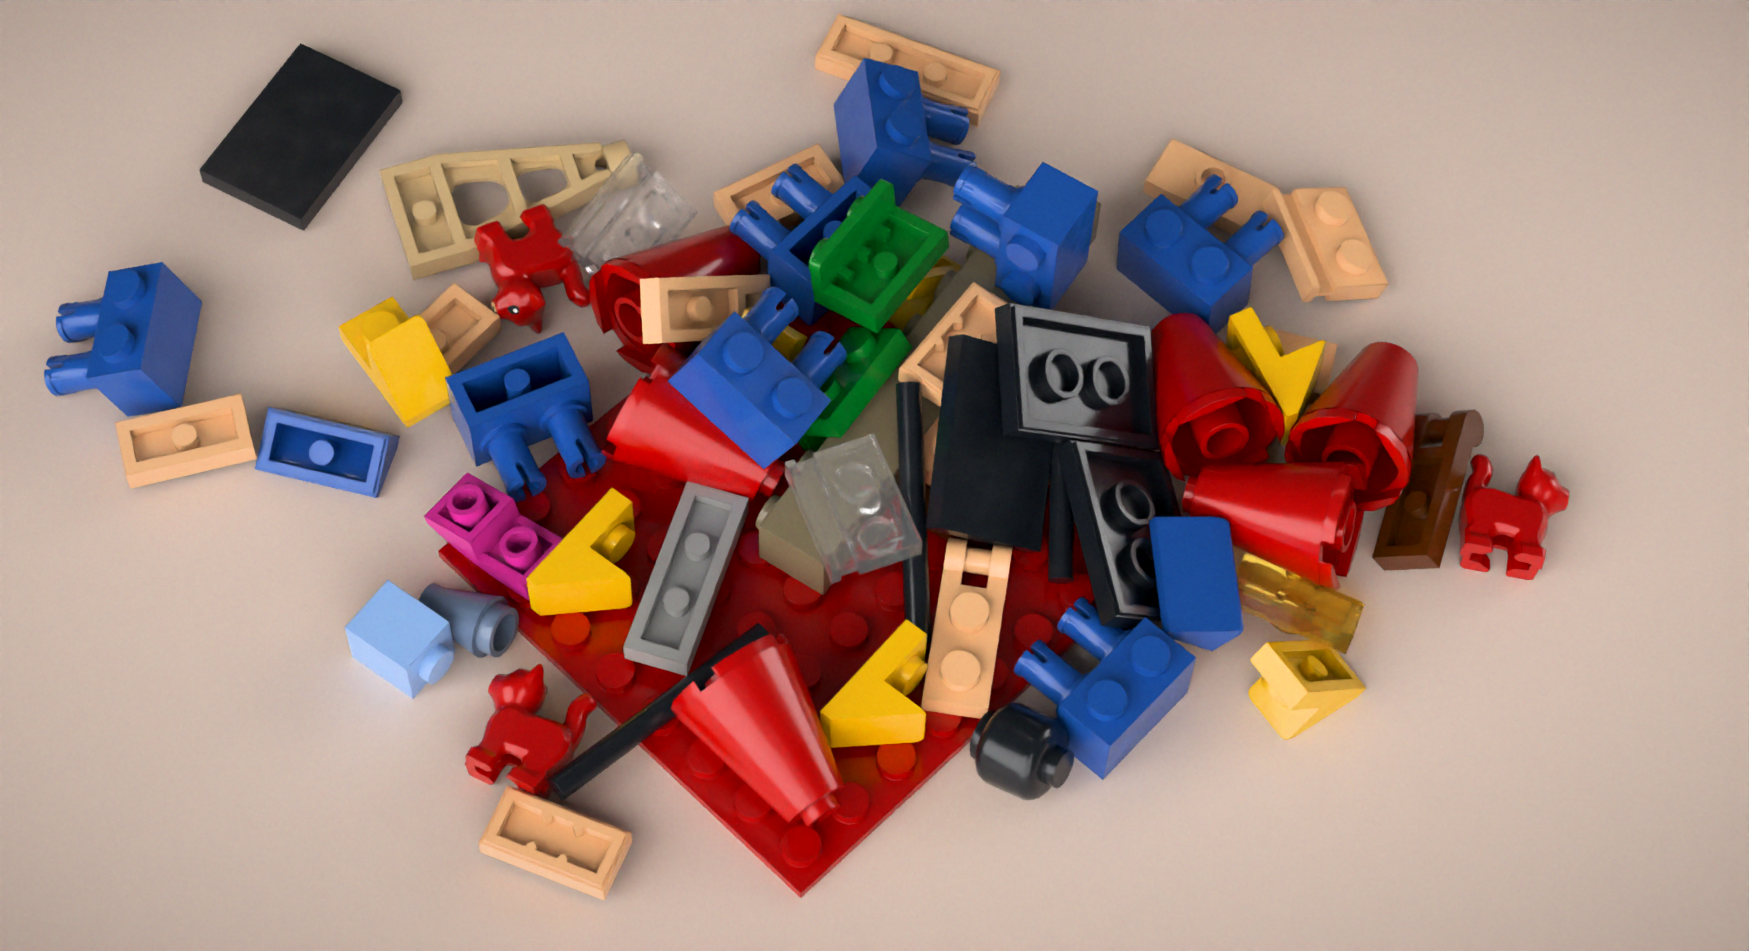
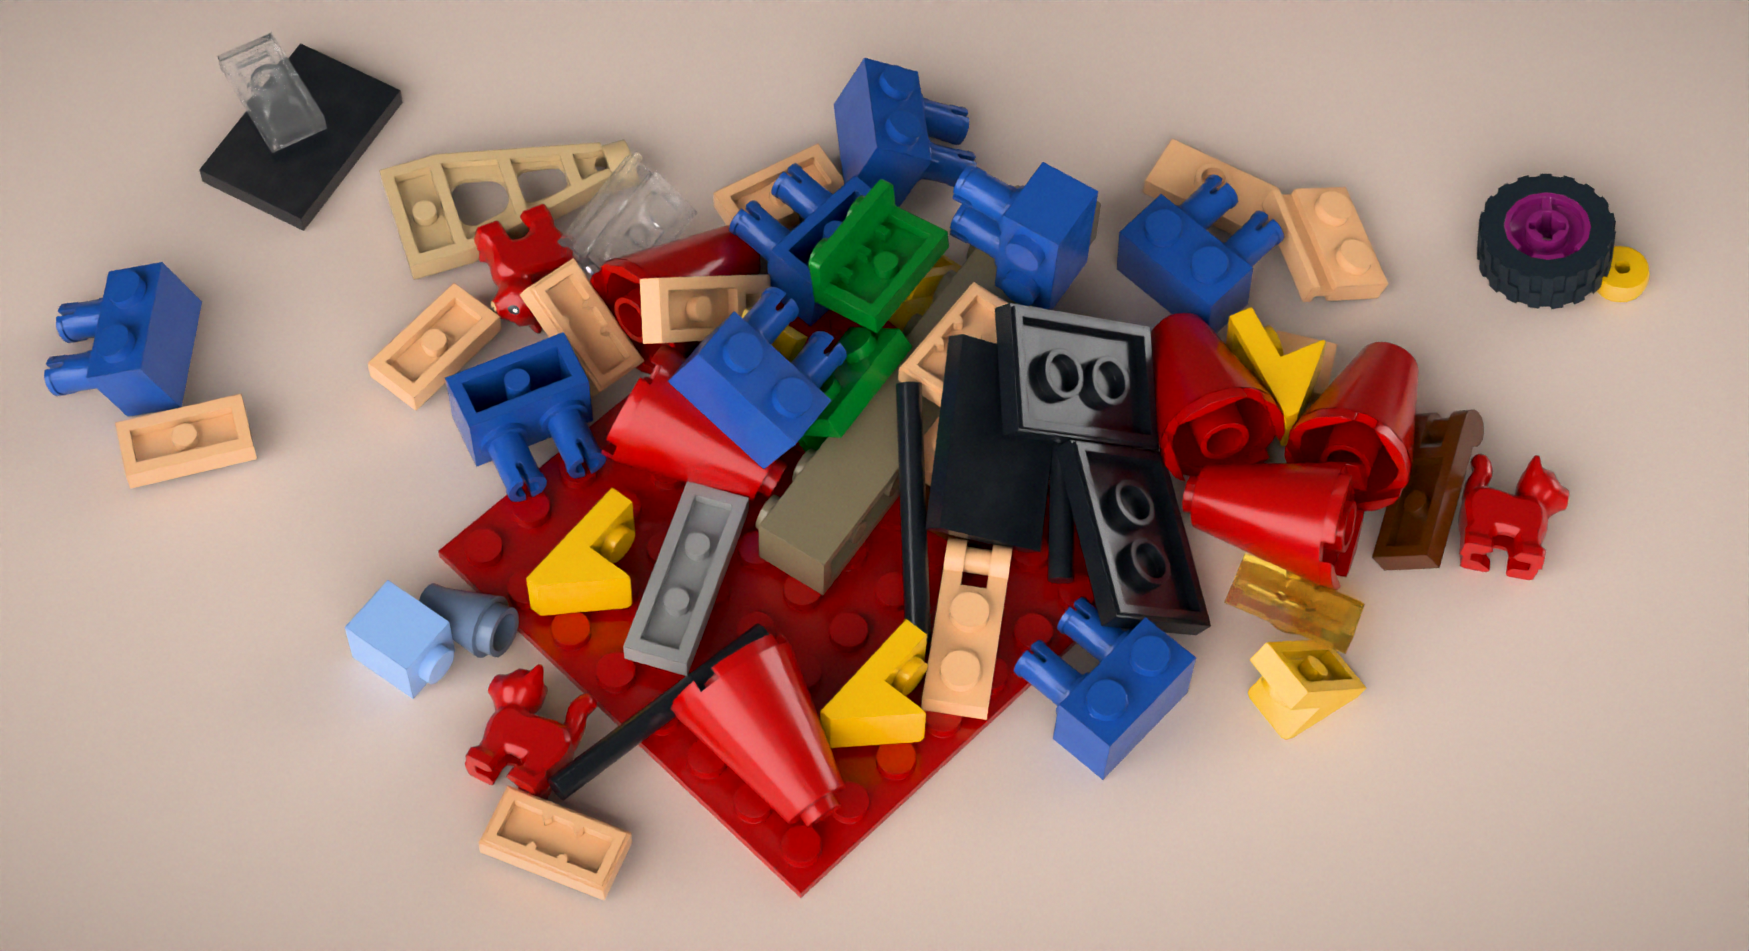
blue slope [255,407,400,498] -> none
yellow slope [338,296,452,428] -> none
dark pink slope [424,472,563,601] -> none
clear plate [785,433,923,584] -> none
light nougat tile [815,14,1001,127] -> none
black head [970,702,1074,800] -> none
blue slope [1149,517,1244,651] -> none
none -> clear plate [217,32,327,153]
none -> light nougat plate [519,258,645,398]
none -> black wheel [1477,174,1616,309]
none -> yellow piece [1597,246,1650,302]

